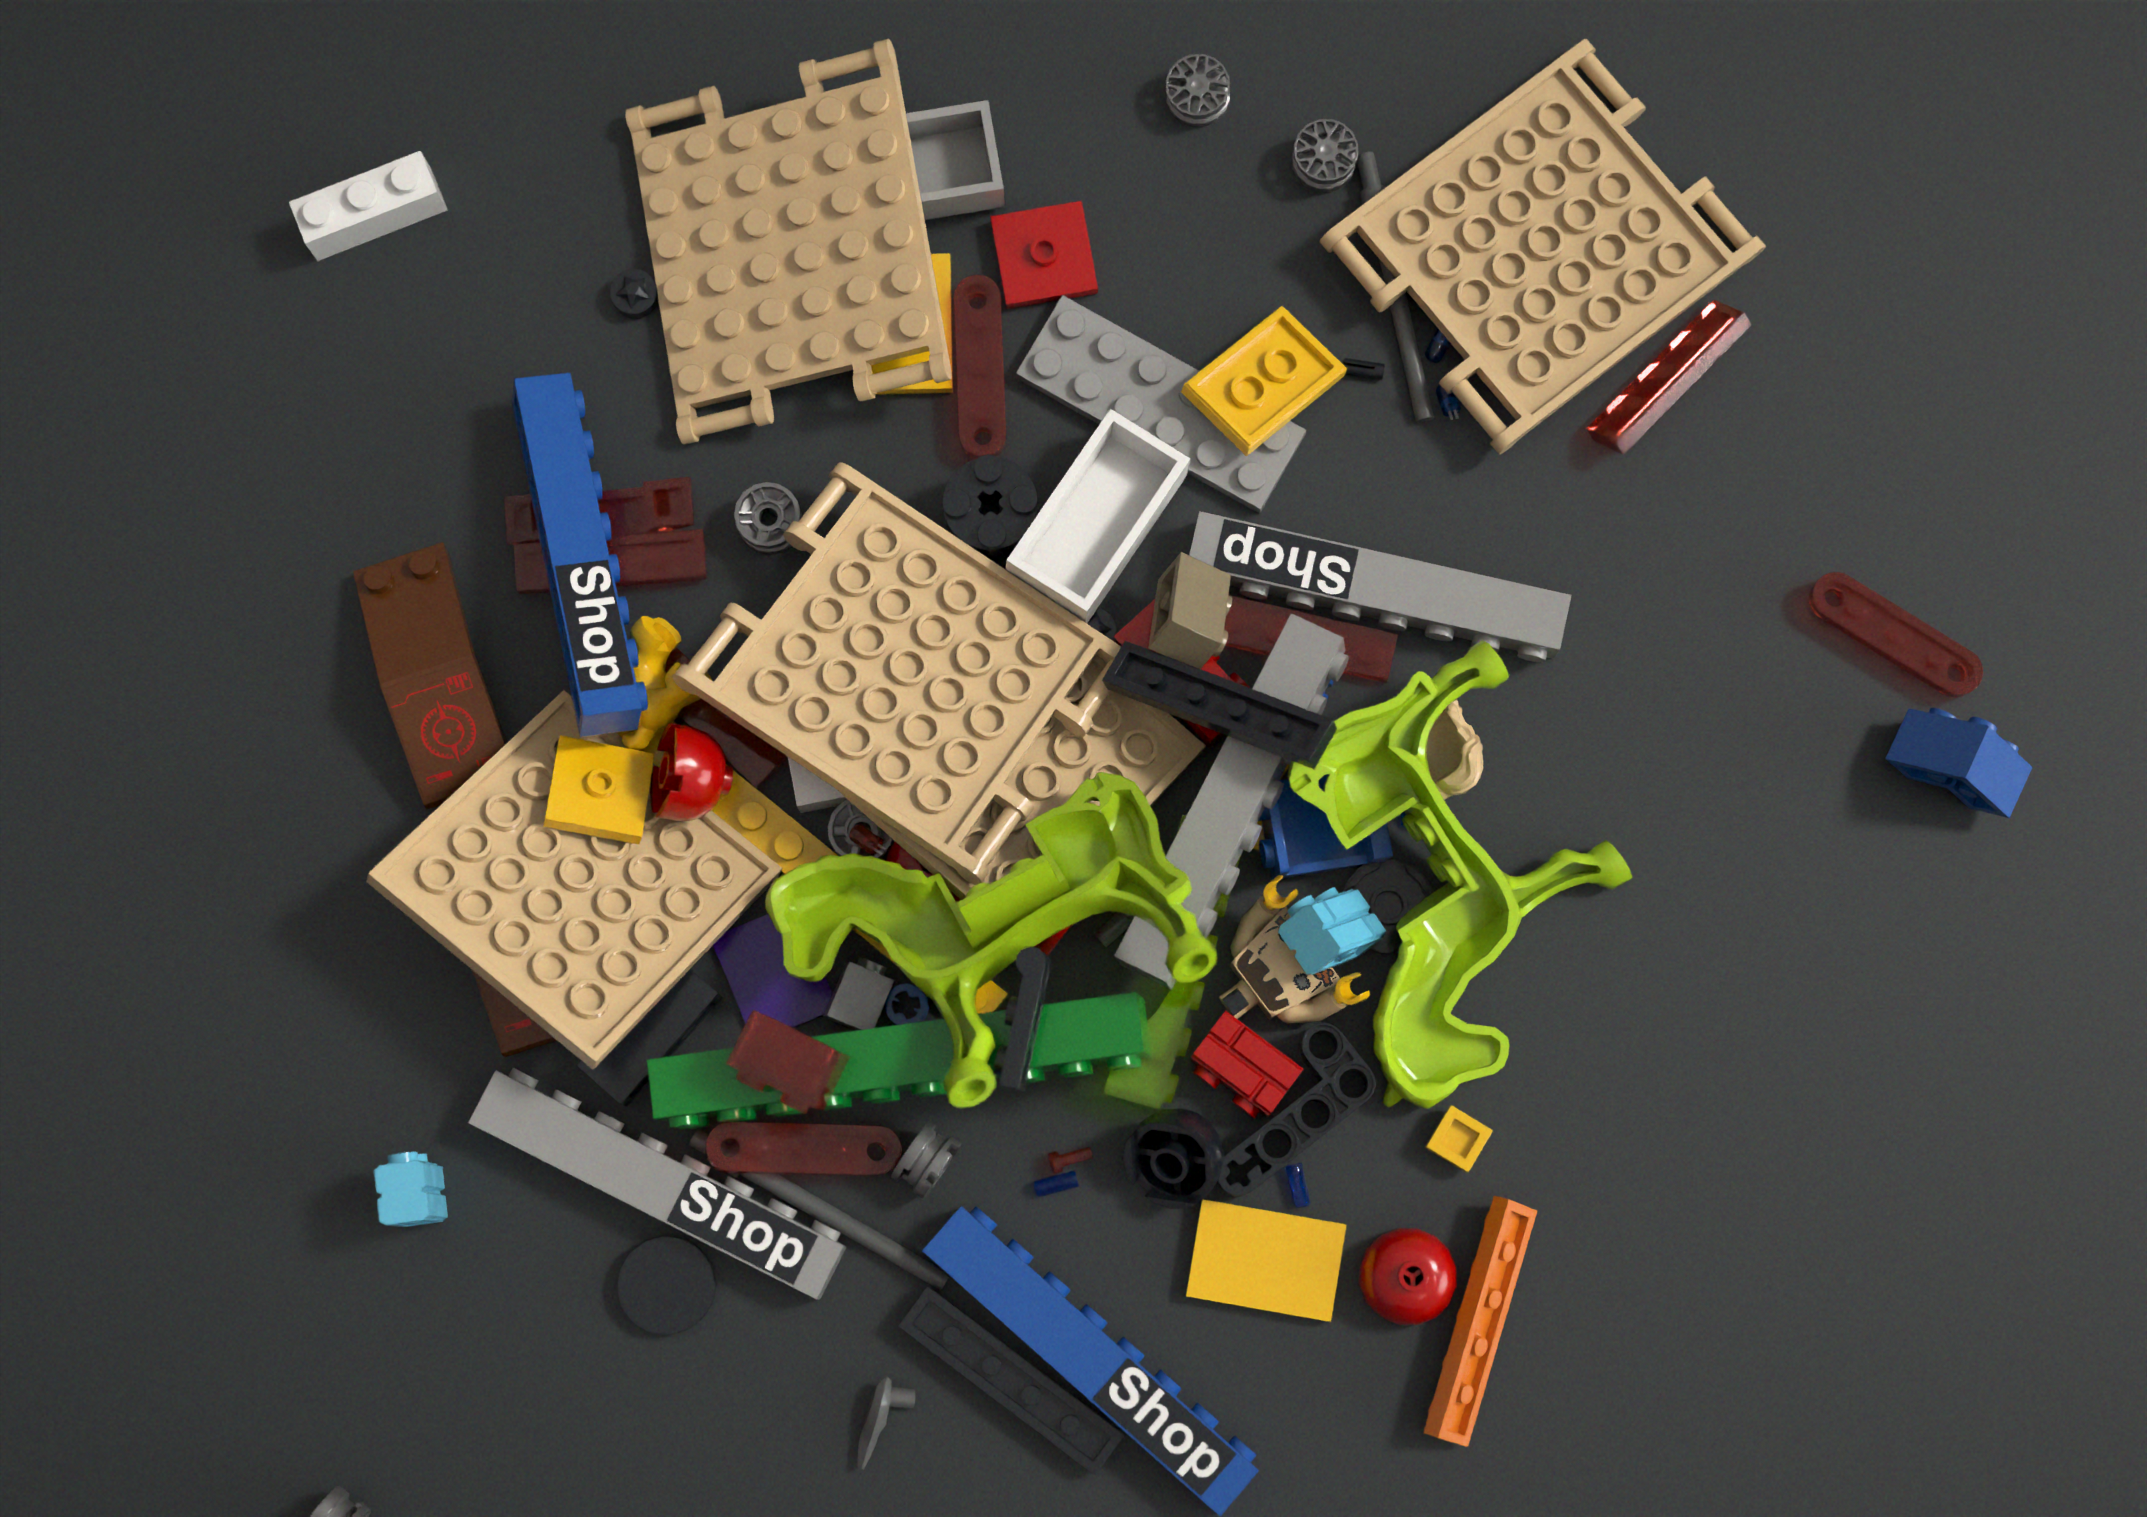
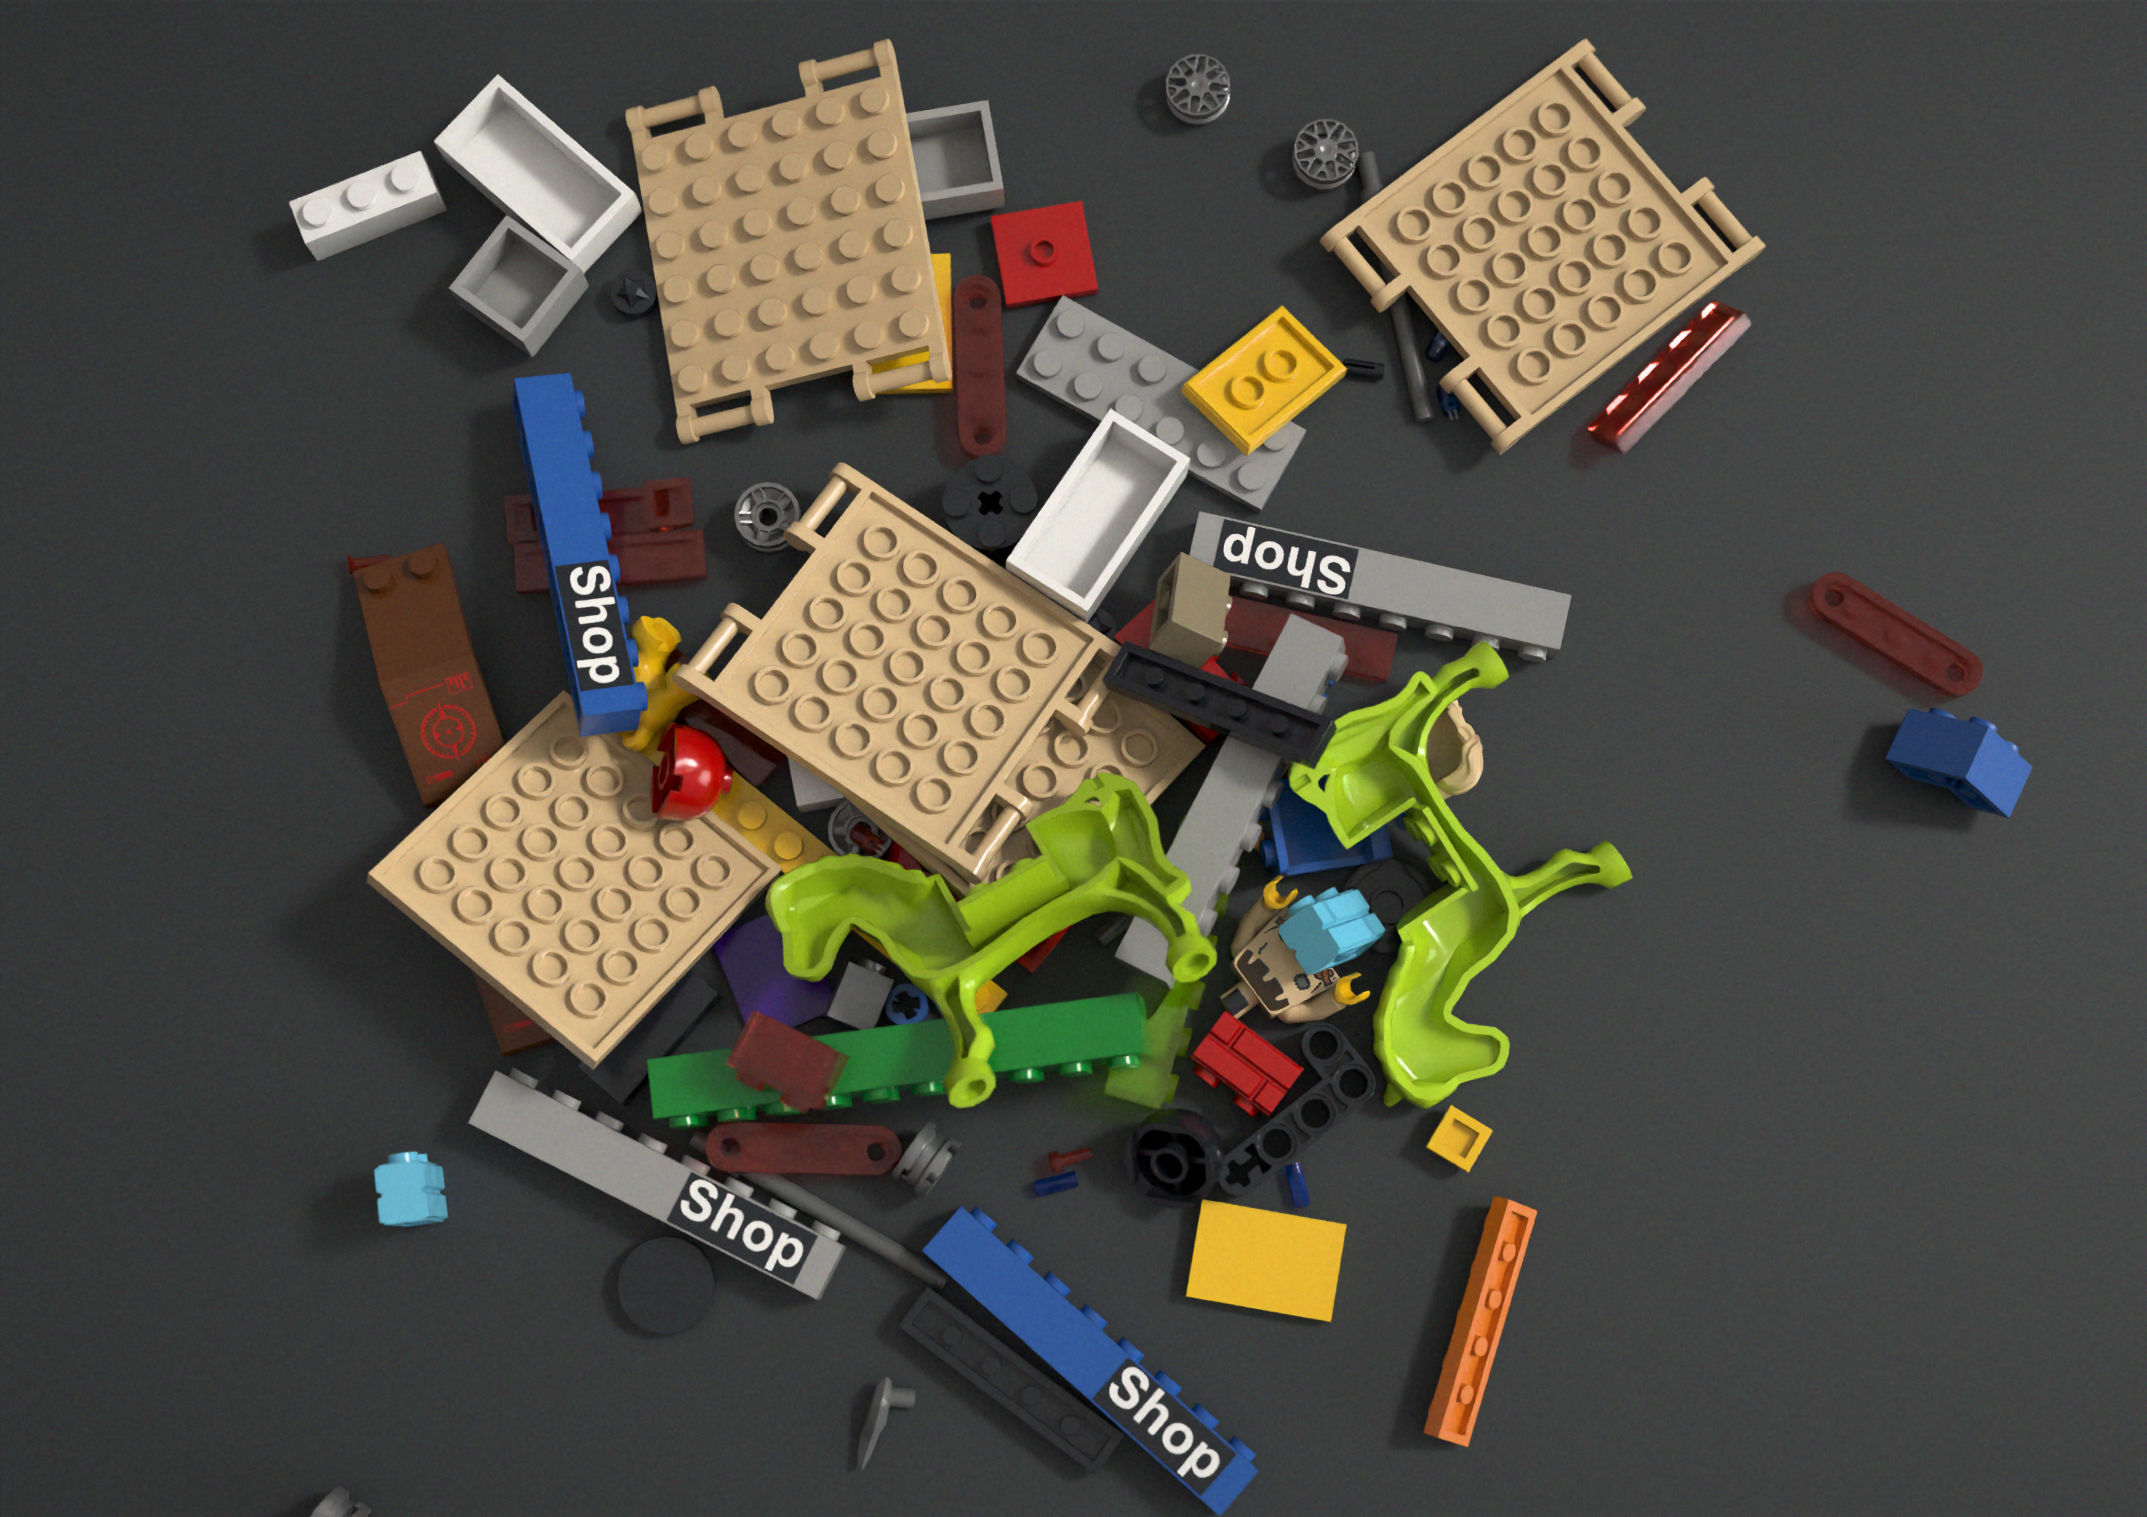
yellow plate [543,735,655,845] -> none
black plate [994,947,1051,1092] -> none
red cylinder [1359,1228,1457,1325] -> none
none -> clear red piece [348,554,392,575]
none -> white piece [434,74,643,273]
none -> light grey piece [449,215,589,358]

